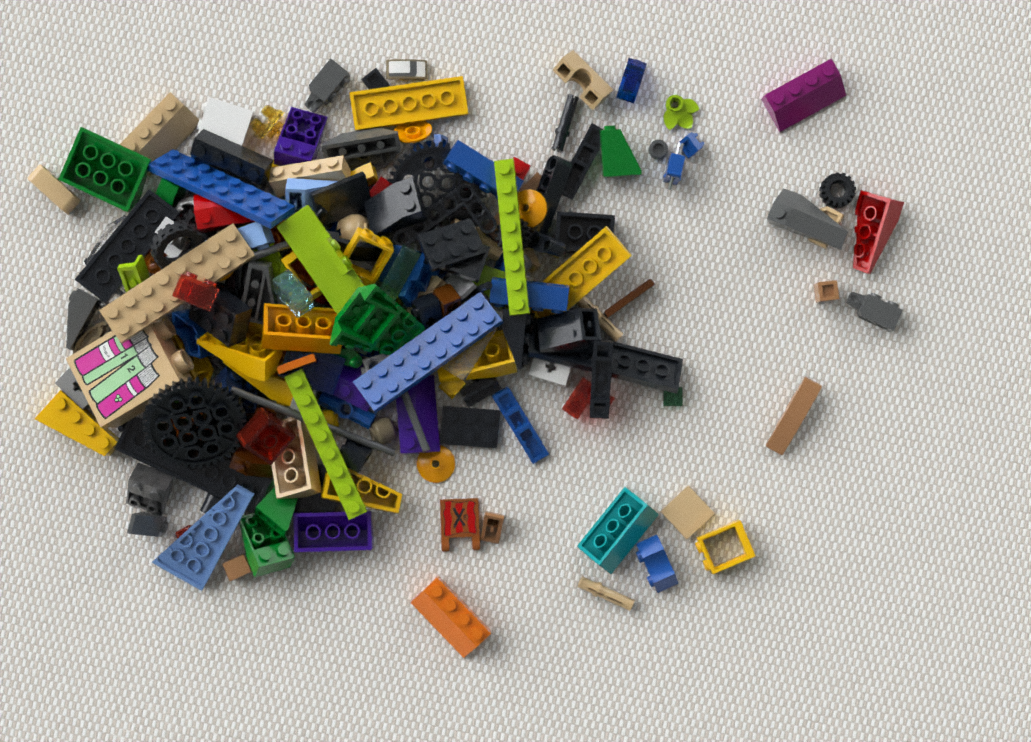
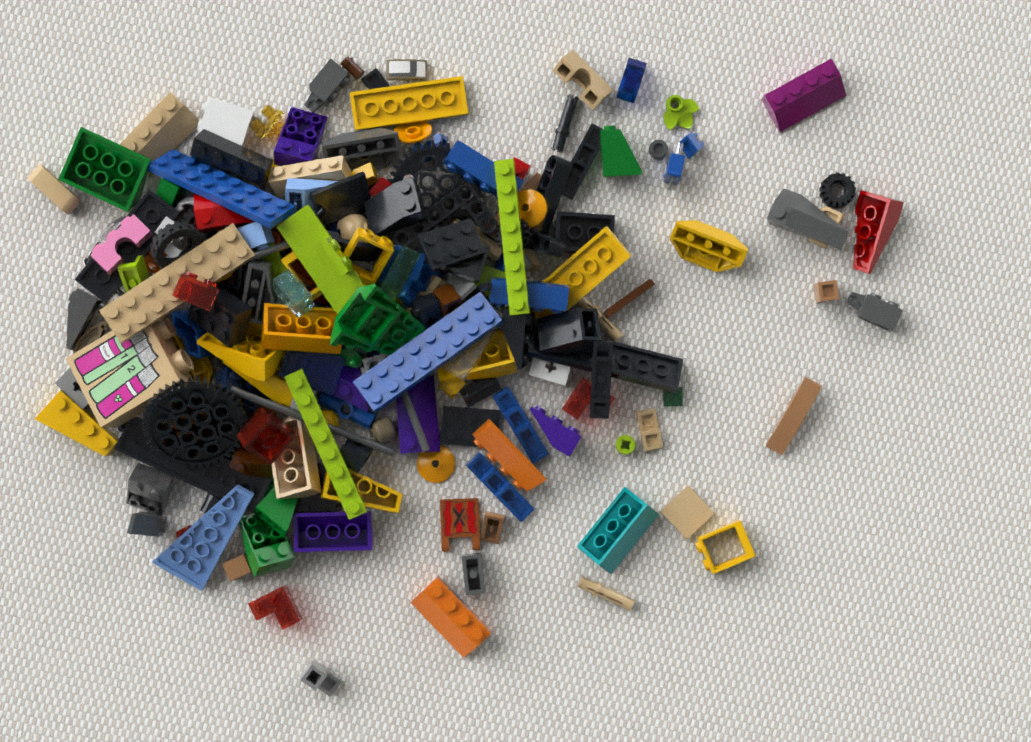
orange tile [277,354,317,375] -> none
blue brick [635,535,679,593] -> none
none -> bright pink arch [91,214,152,275]
none -> clear red brick [248,584,303,630]
none -> light grey brick [299,660,342,697]
none -> reddish brown pin [341,56,365,80]
none -> dark grey brick [462,552,486,595]
none -> blue slope [466,452,535,522]
none -> orange slope [472,419,547,492]
none -> dark purple slope [530,406,582,457]
none -> lime wheel [615,435,635,454]
none -> tan slope [636,407,663,451]
none -> yellow wedge [669,220,748,272]

